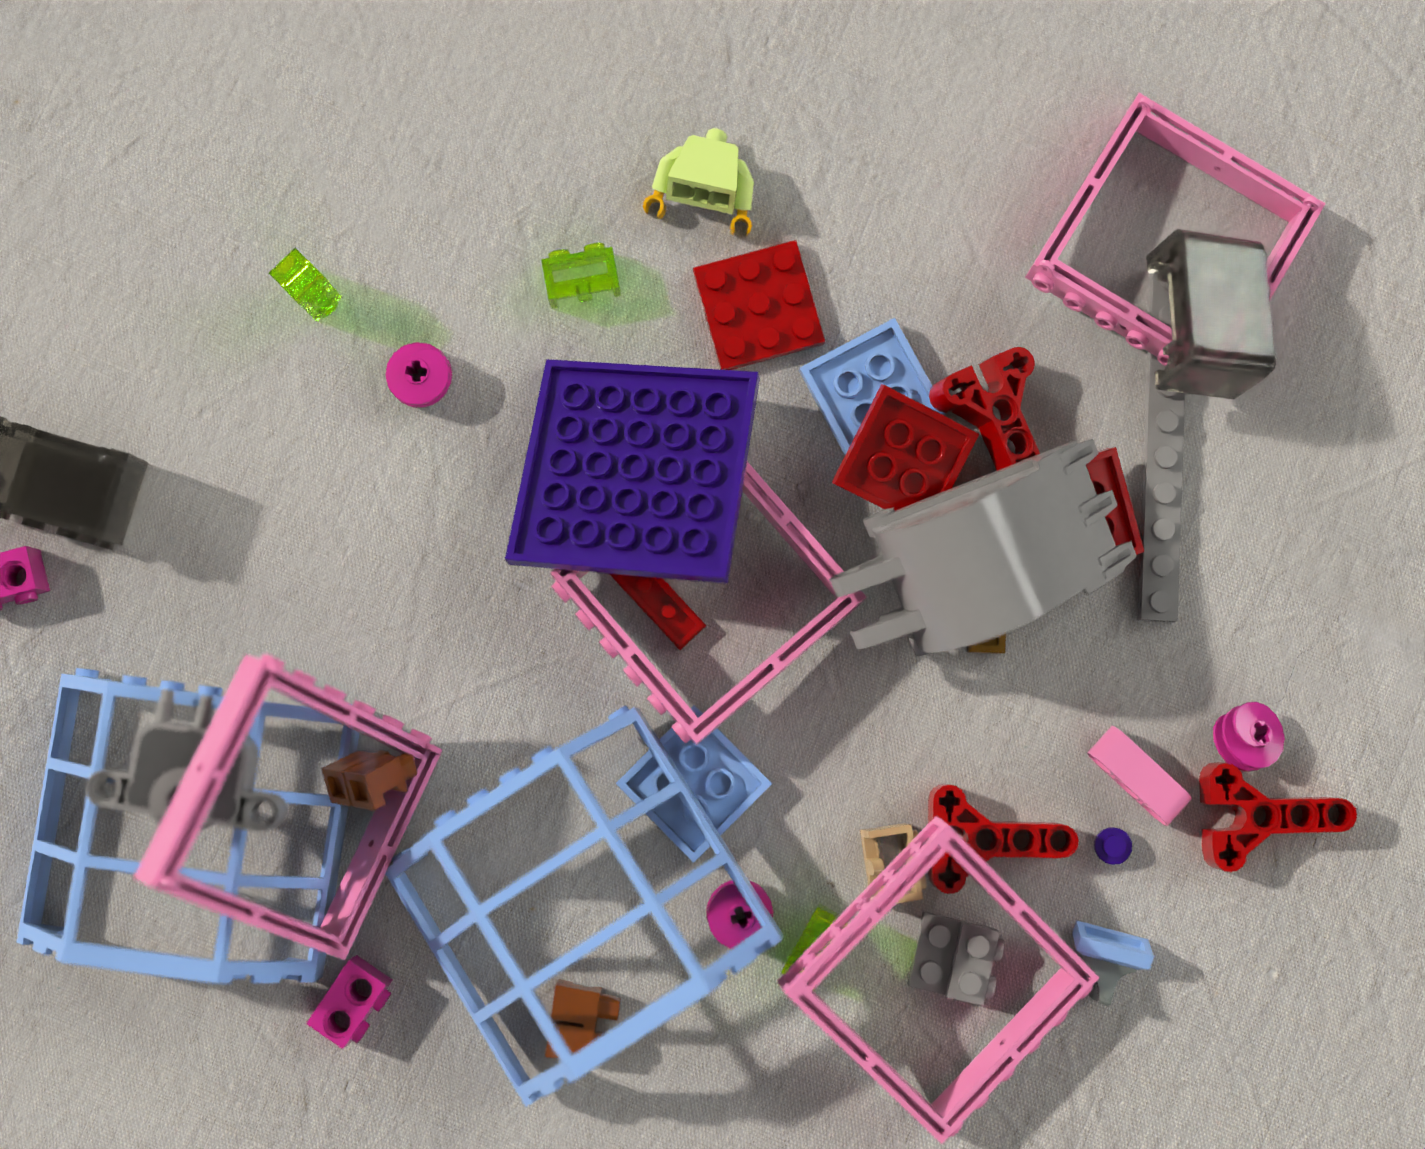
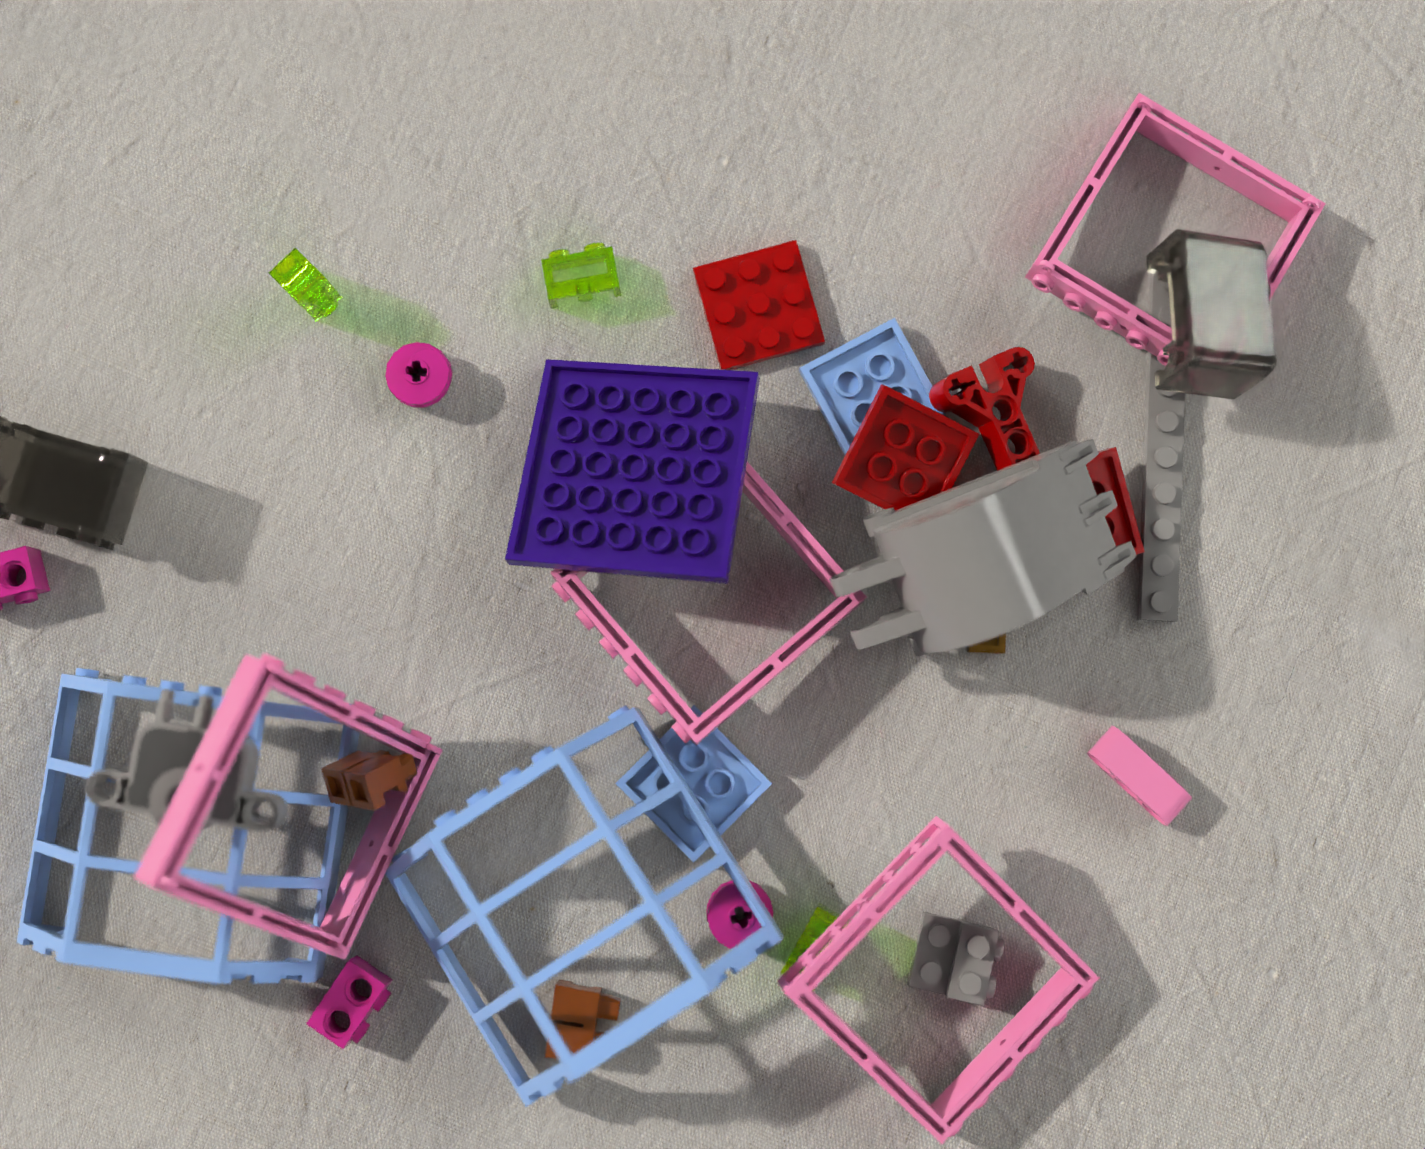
red tile [609,574,707,651] -> none
yellowish green torso [643,128,754,237] -> none
tan window [860,823,926,904] -> none
red beam [928,784,1079,894] -> none
light blue piece [1072,920,1154,1006] -> none
dark purple plate [1094,827,1132,865] -> none
red beam [1199,762,1357,872] -> none
dark pink piece [1213,702,1285,772] -> none

